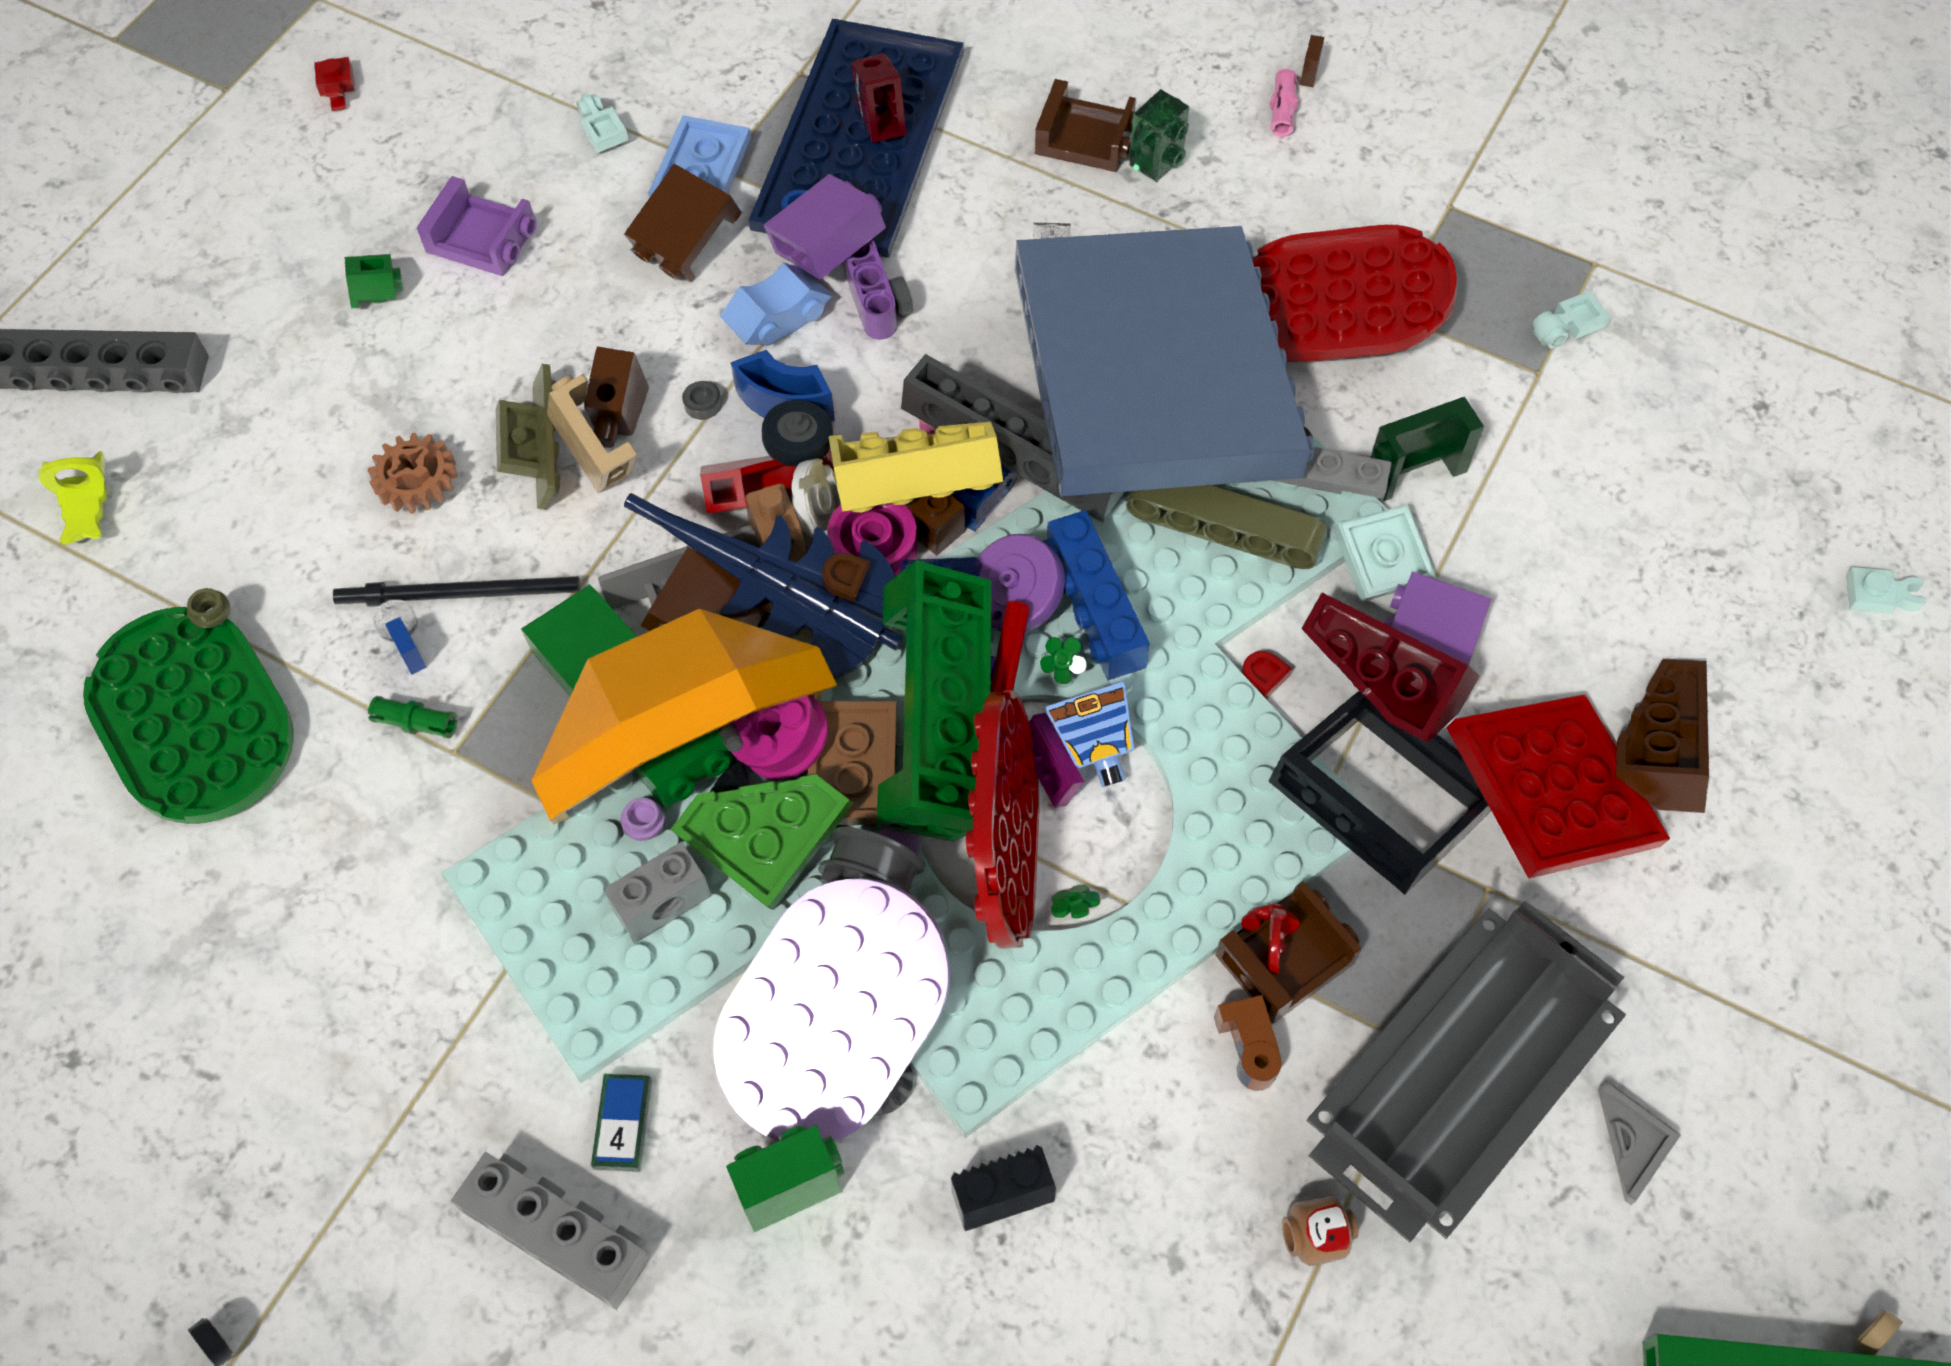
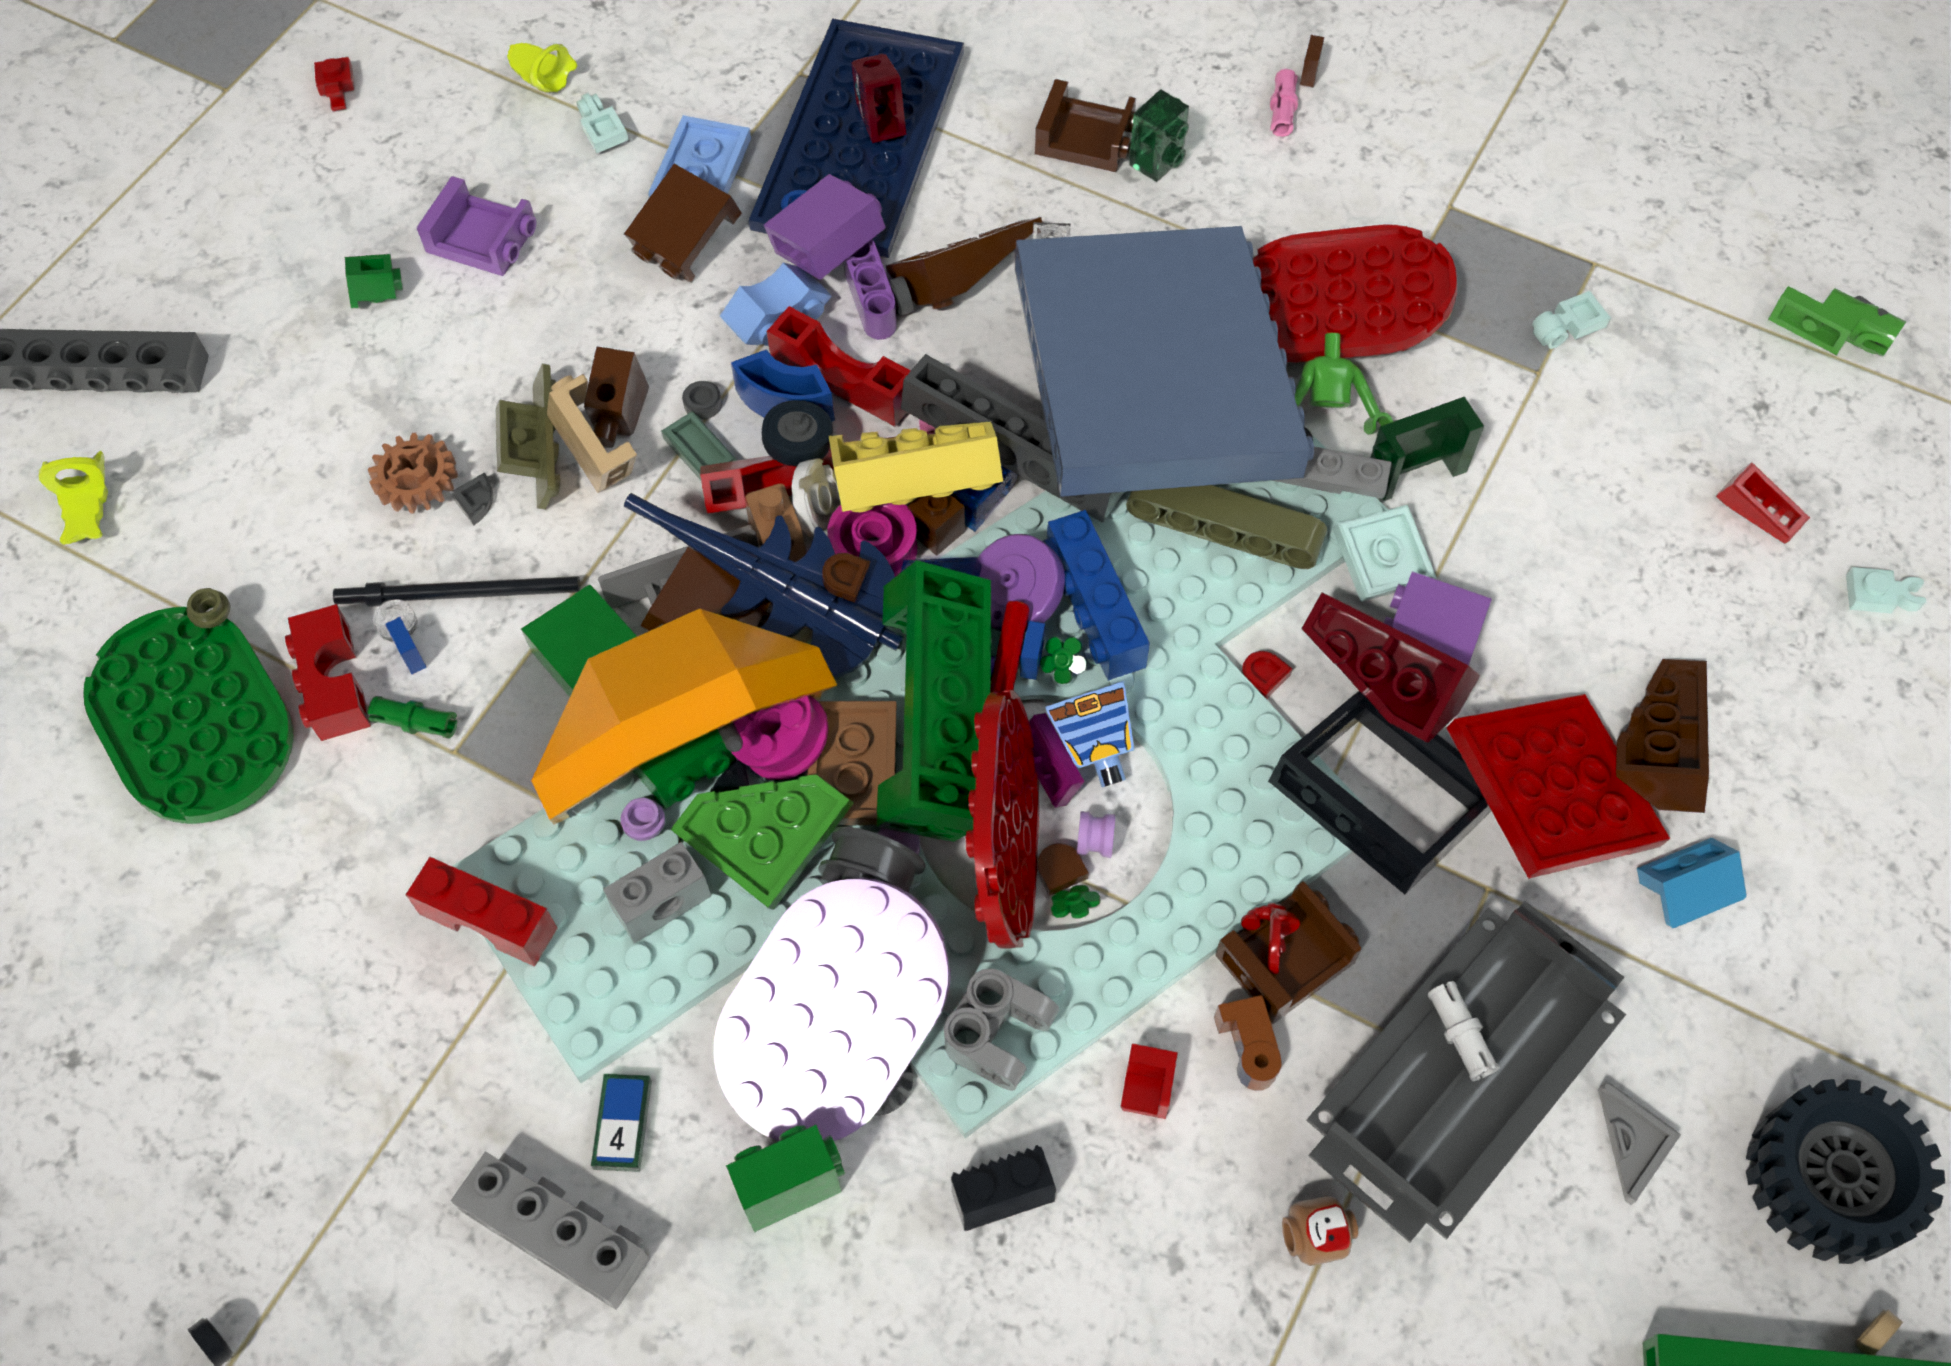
none -> red arch [285,604,371,741]
none -> red arch [405,856,557,966]
none -> dark grey tile [451,472,493,526]
none -> neon yellow piece [507,43,578,92]
none -> sand green tile [661,411,737,480]
none -> red arch [766,306,911,427]
none -> reddish brown wedge [885,217,1043,310]
none -> light grey piece [944,968,1060,1091]
none -> blue tile [1020,621,1045,680]
none -> reddish brown tile [1037,843,1089,896]
none -> lavender wheel [1077,811,1115,858]
none -> red panel [1121,1043,1178,1119]
none -> bright green piece [1295,333,1394,435]
none -> white pin [1427,981,1500,1081]
none -> dark azure panel [1637,838,1747,928]
none -> red slope [1716,462,1810,544]
none -> black wheel [1746,1079,1945,1264]
none -> bright green plate [1768,286,1906,357]

